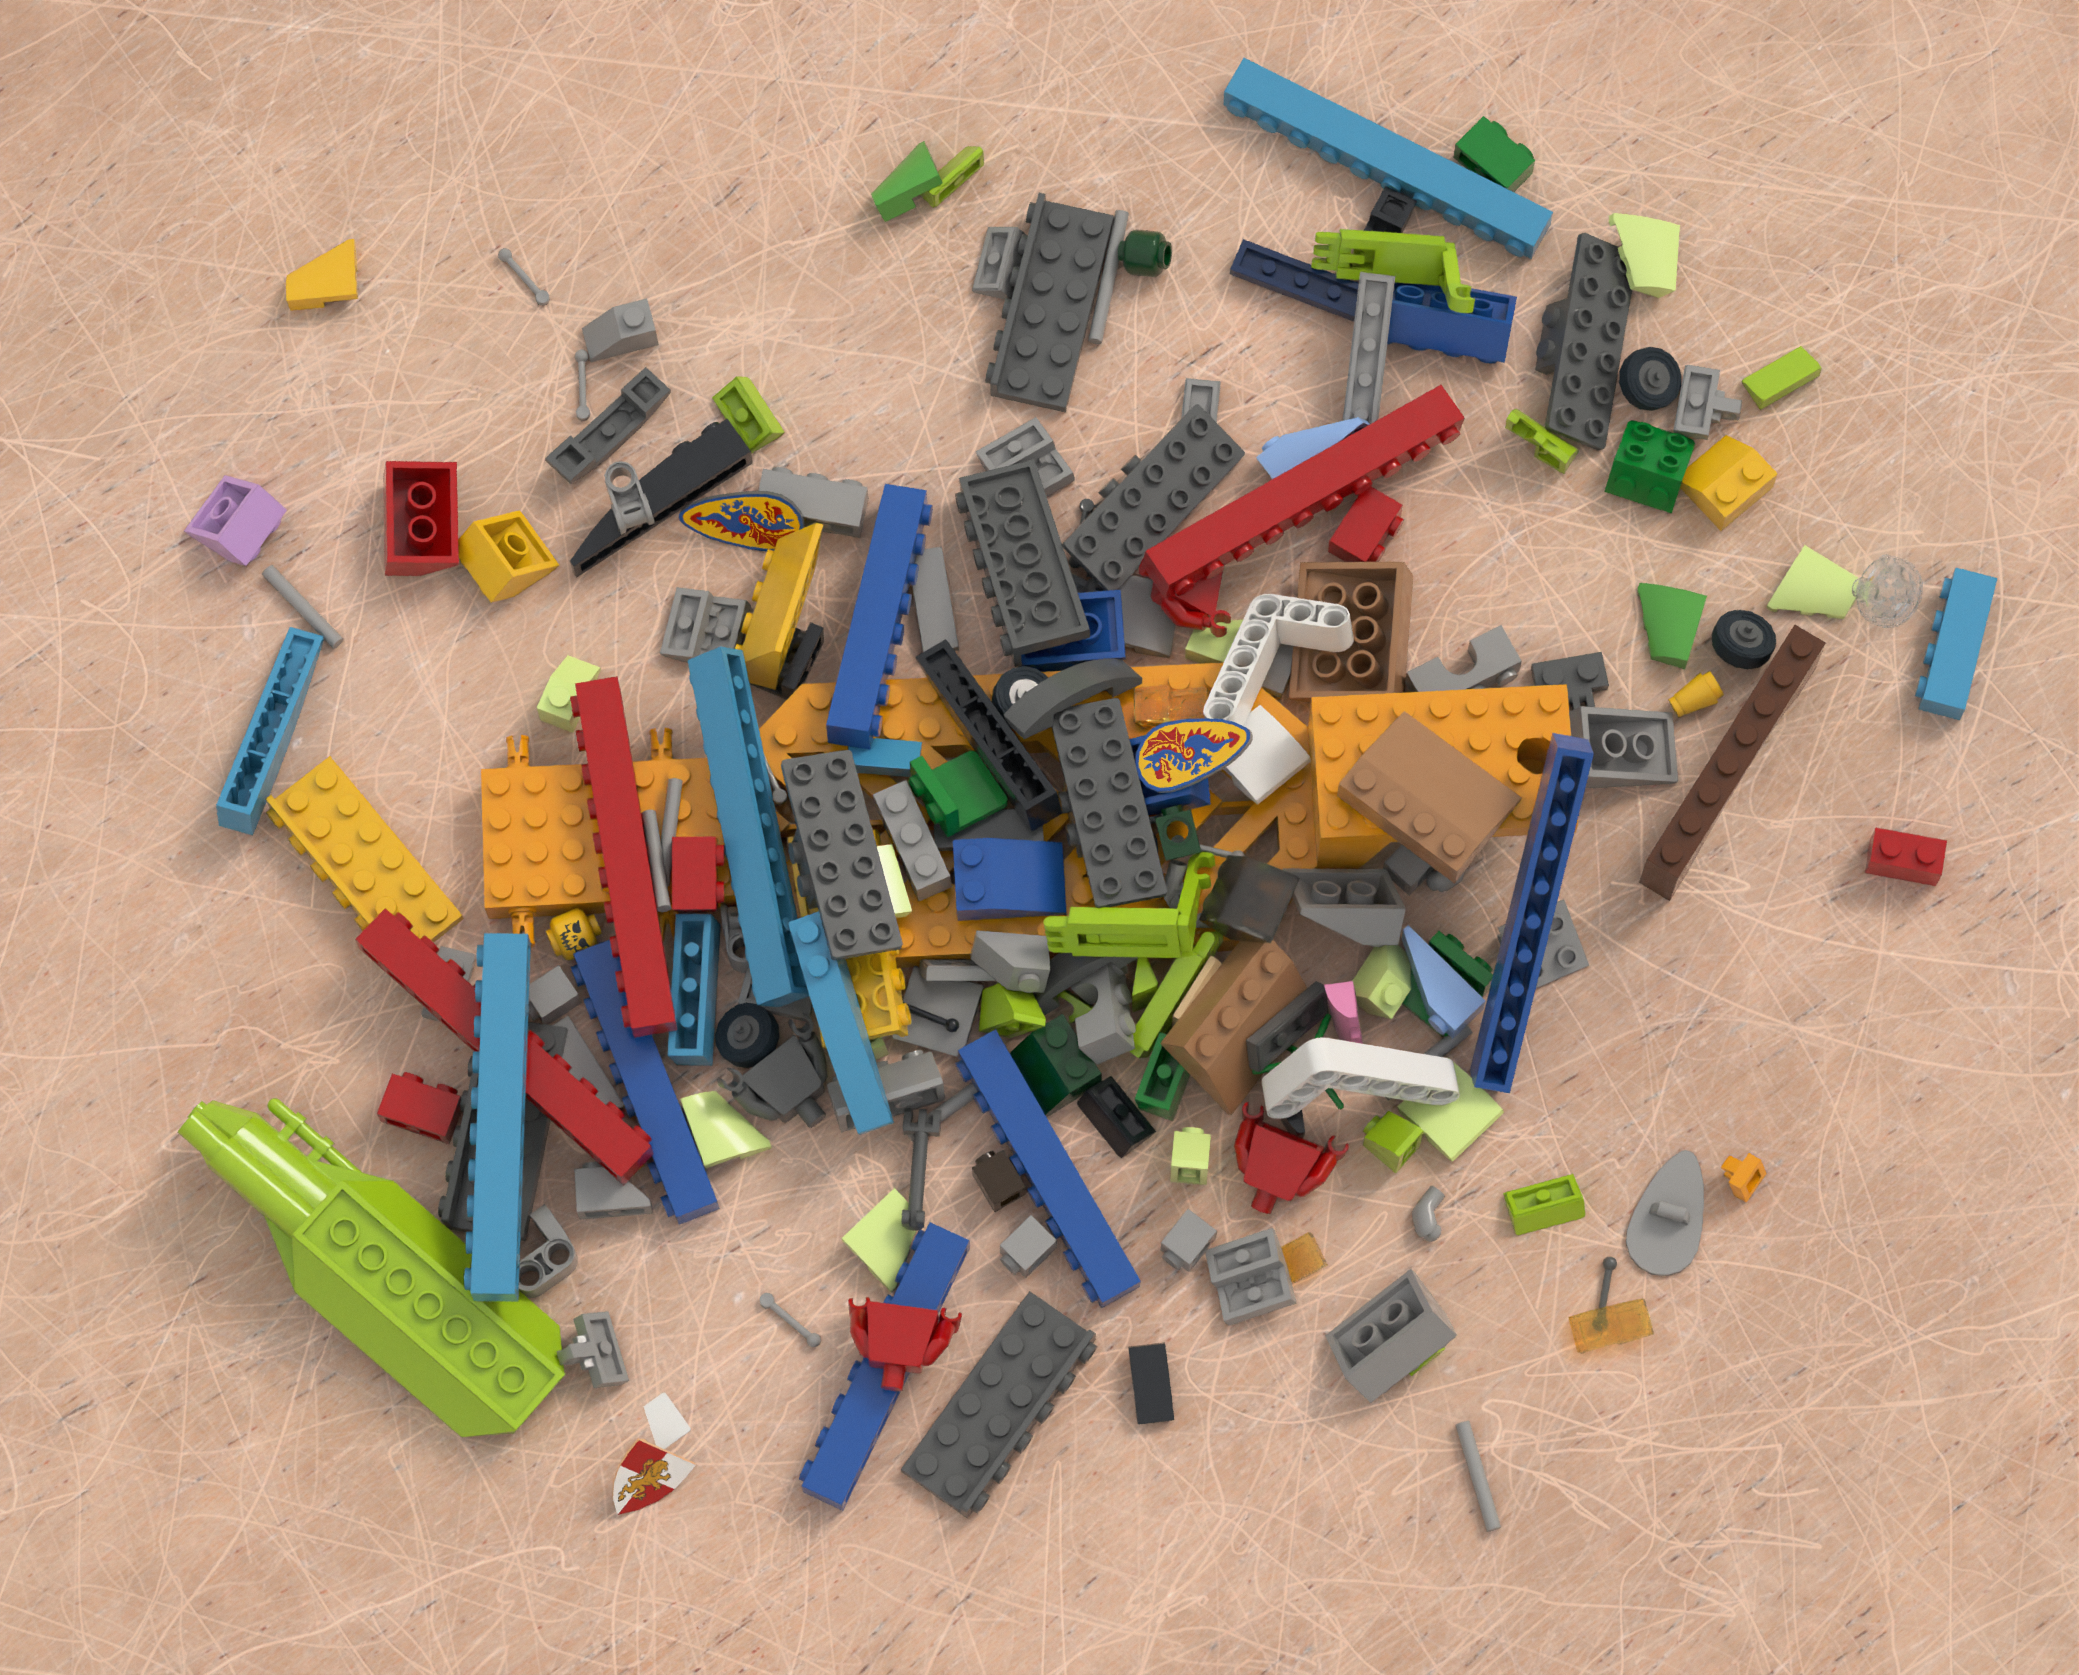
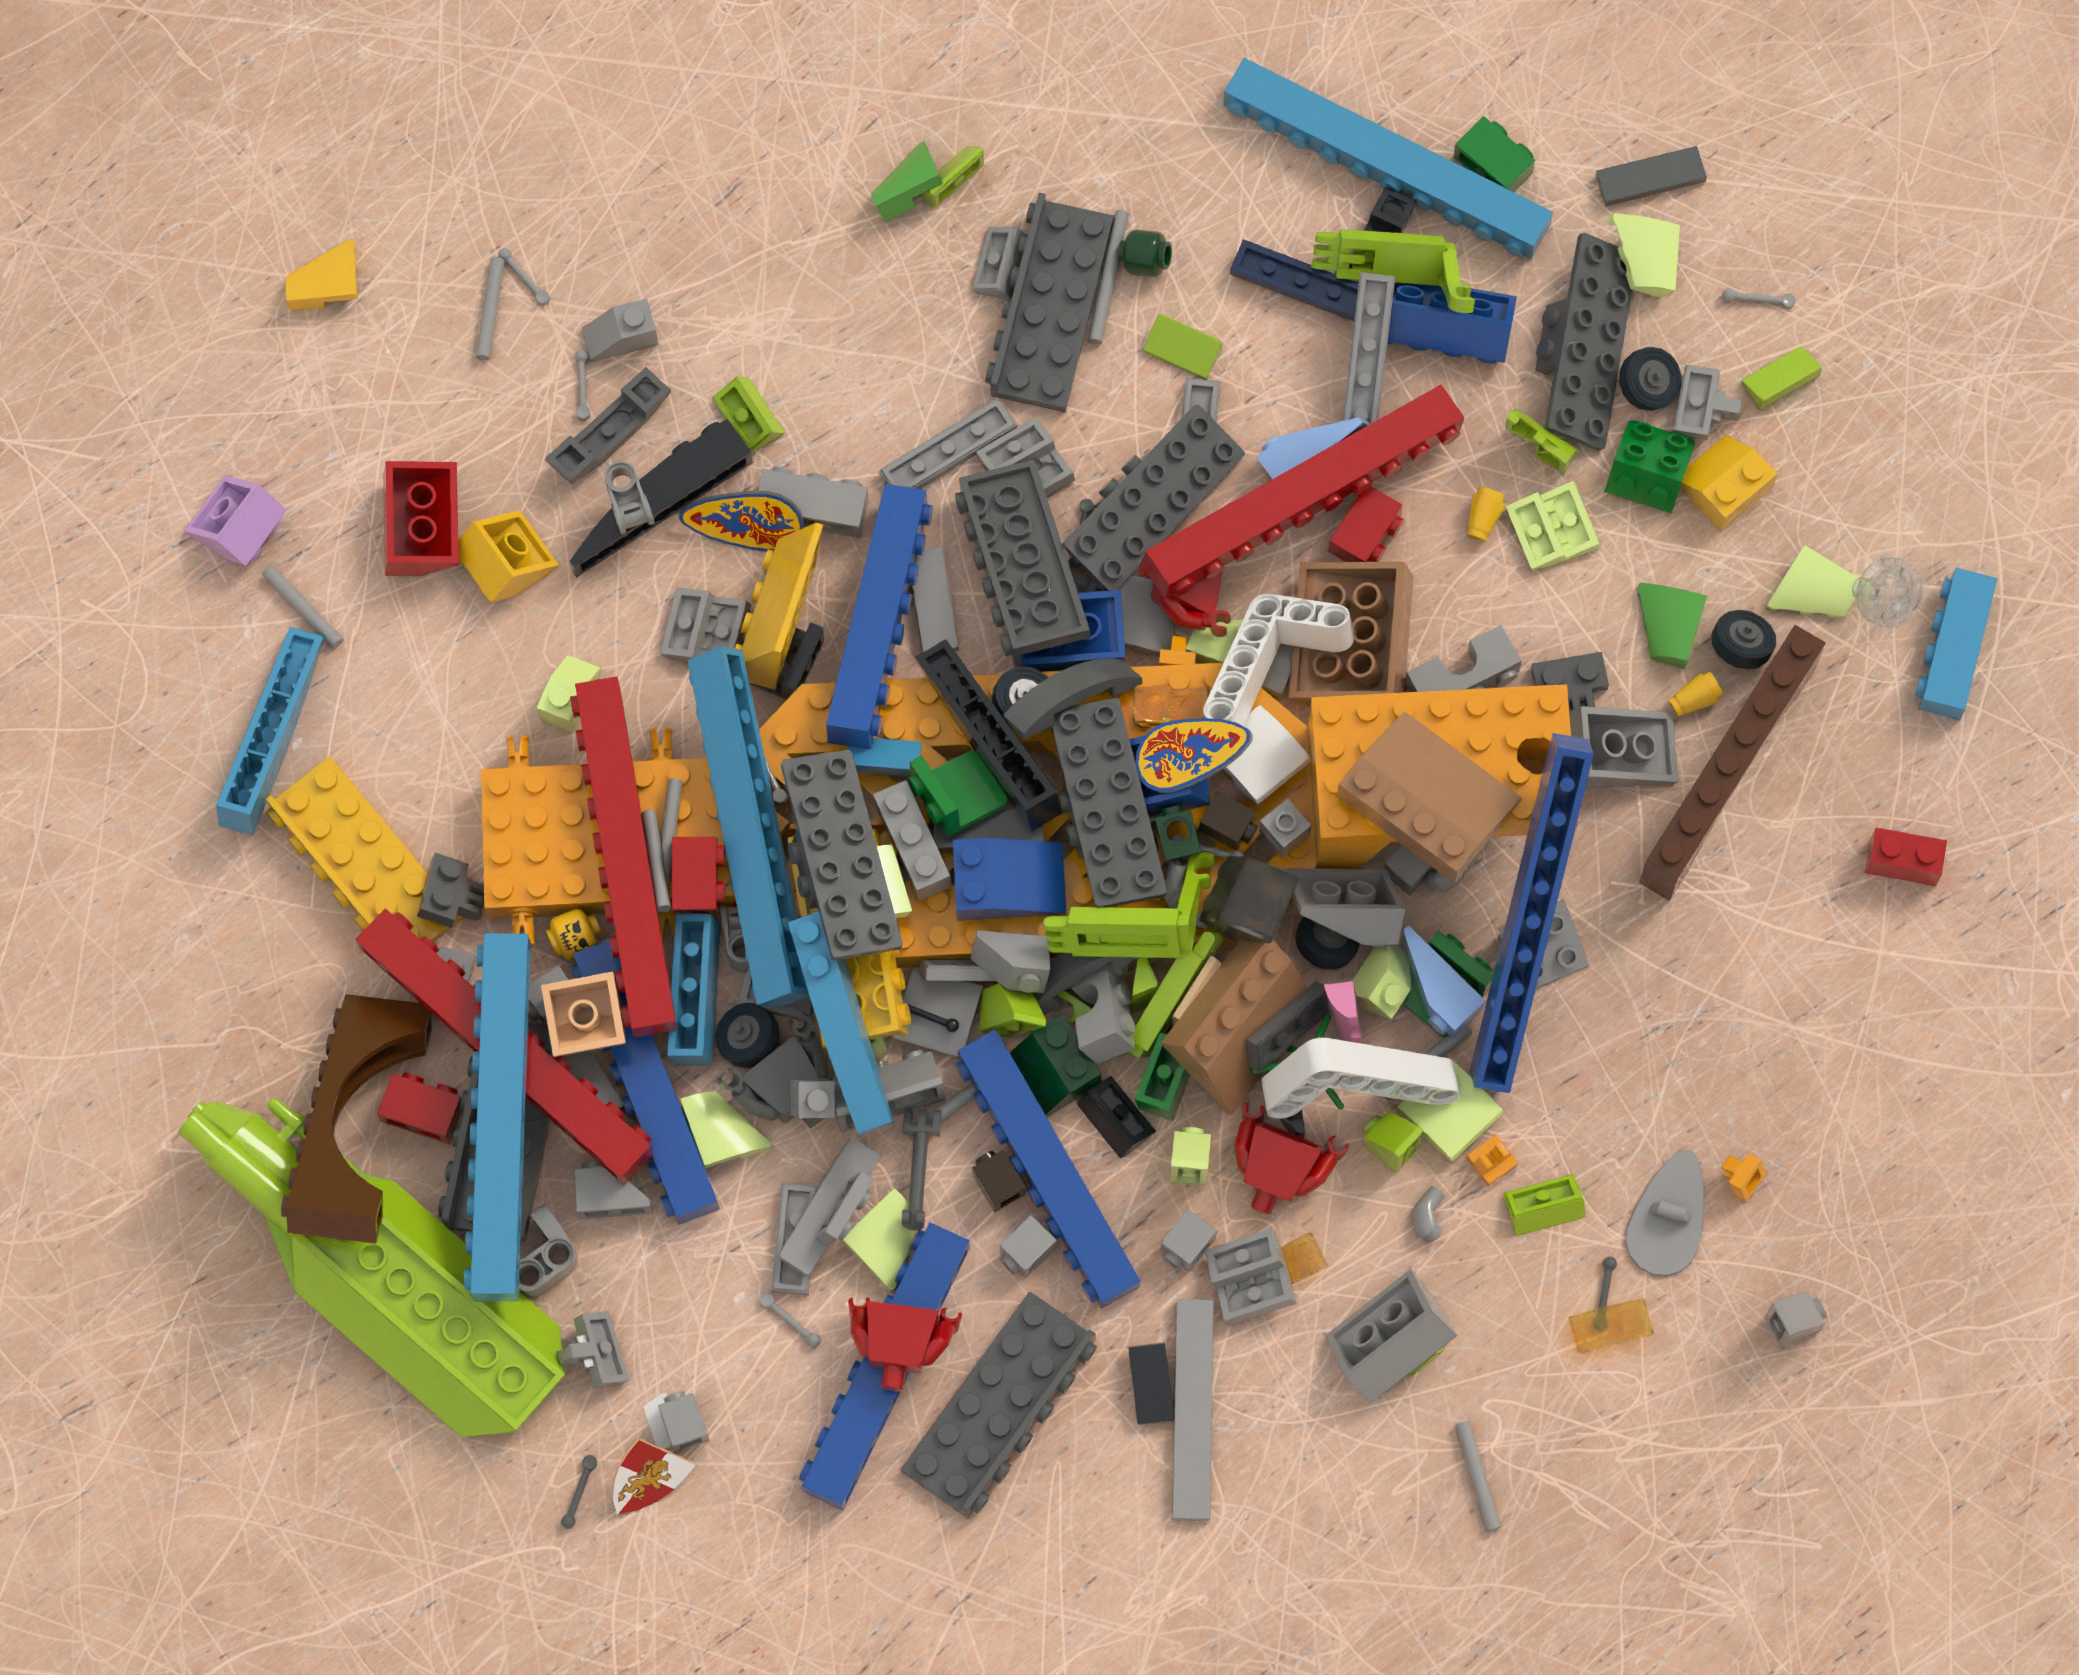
none -> reddish brown arch [281,994,432,1244]
none -> dark grey hinge [417,852,484,928]
none -> light grey bar [476,257,505,360]
none -> light nougat slope [541,972,626,1057]
none -> dark grey hinge [561,1455,597,1529]
none -> light grey brick [658,1391,709,1453]
none -> light grey tile [772,1183,819,1296]
none -> light grey bracket [778,1137,880,1276]
none -> light grey brick [790,1078,835,1119]
none -> light grey tile [879,398,1017,489]
none -> lime slope [1143,314,1222,380]
none -> light orange tile [1159,635,1196,666]
none -> light grey tile [1173,1299,1214,1521]
none -> dark brown brick [1199,791,1258,850]
none -> light grey brick [1259,798,1311,859]
none -> black wheel [1295,916,1360,970]
none -> yellow cone [1466,487,1506,542]
none -> light orange tile [1466,1134,1518,1187]
none -> yellowish green slope [1506,481,1602,571]
none -> dark grey tile [1596,146,1707,206]
none -> light grey hinge [1722,288,1796,309]
none -> light grey slope [1765,1291,1826,1349]

